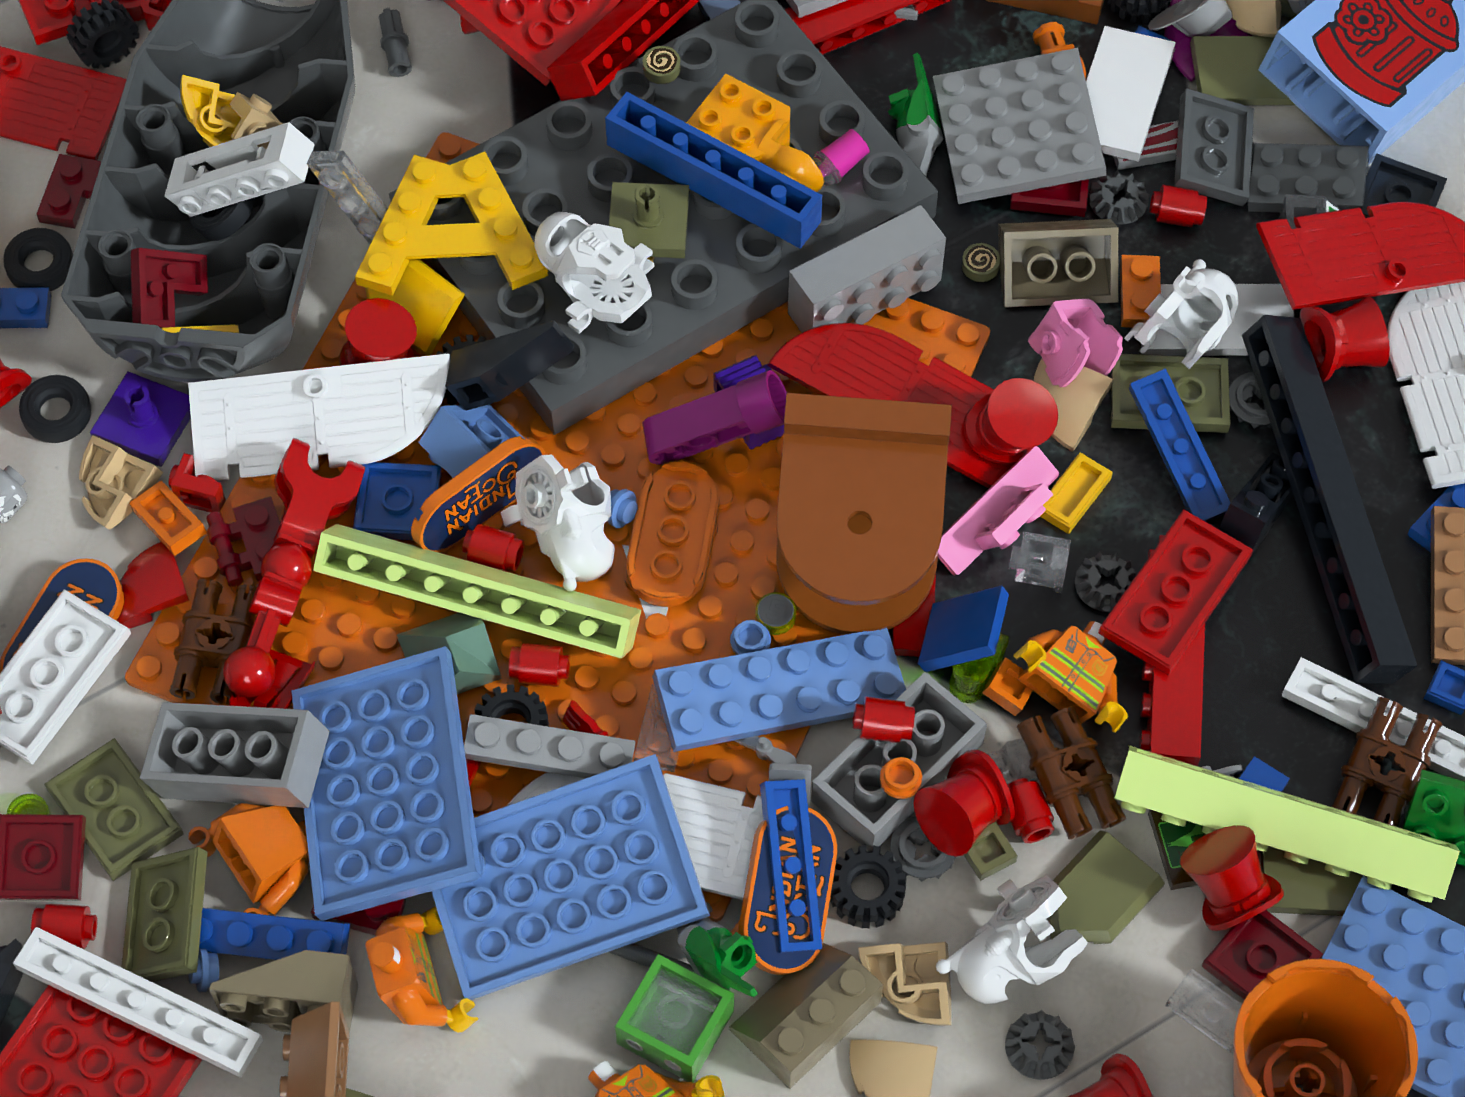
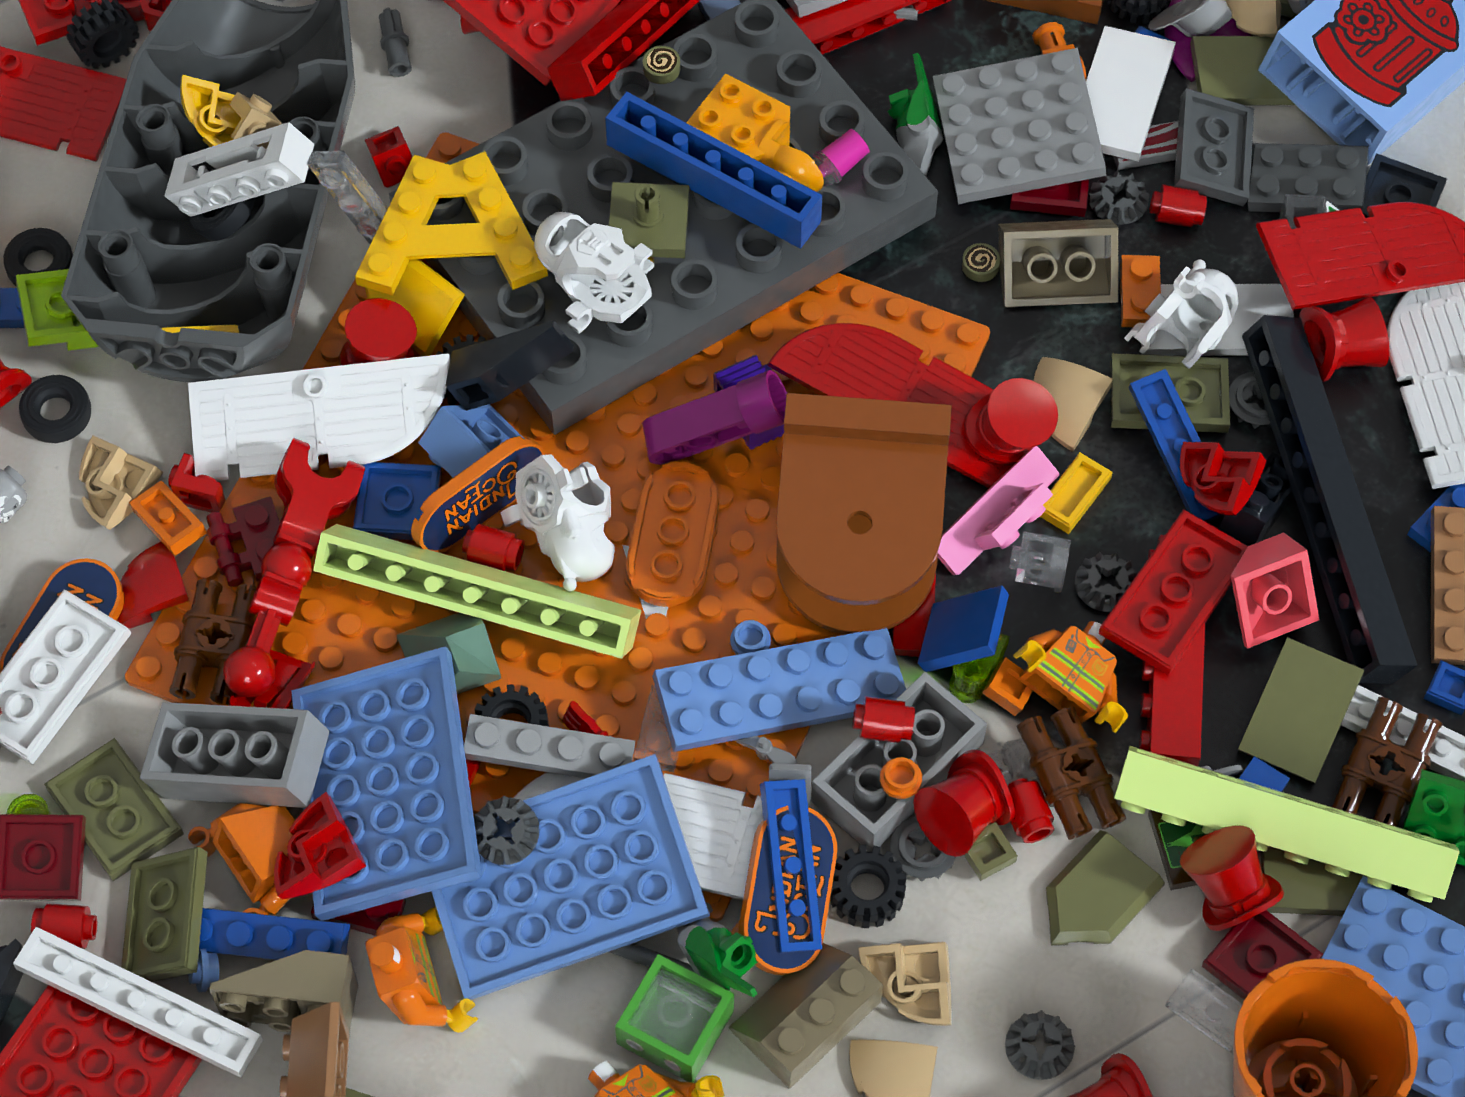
dark red plate [36,154,102,229] -> none
dark purple tile [90,371,191,467] -> none
dark red plate [131,248,208,329] -> none
red brick [509,643,570,687] -> none
medium blue plate [608,489,638,528] -> none
tile [755,592,796,635] -> none
light grey brick [788,205,946,332] -> none
white helmet [936,875,1088,1004] -> none
bright pink piece [1028,299,1123,387] -> none
none -> lime plate [16,269,99,351]
none -> red brick [274,792,366,900]
none -> red bracket [365,126,413,188]
none -> dark grey gear [474,796,540,865]
none -> red brick [1180,442,1267,516]
none -> coral slope [1231,532,1319,649]
none -> olive tile [1238,637,1364,784]

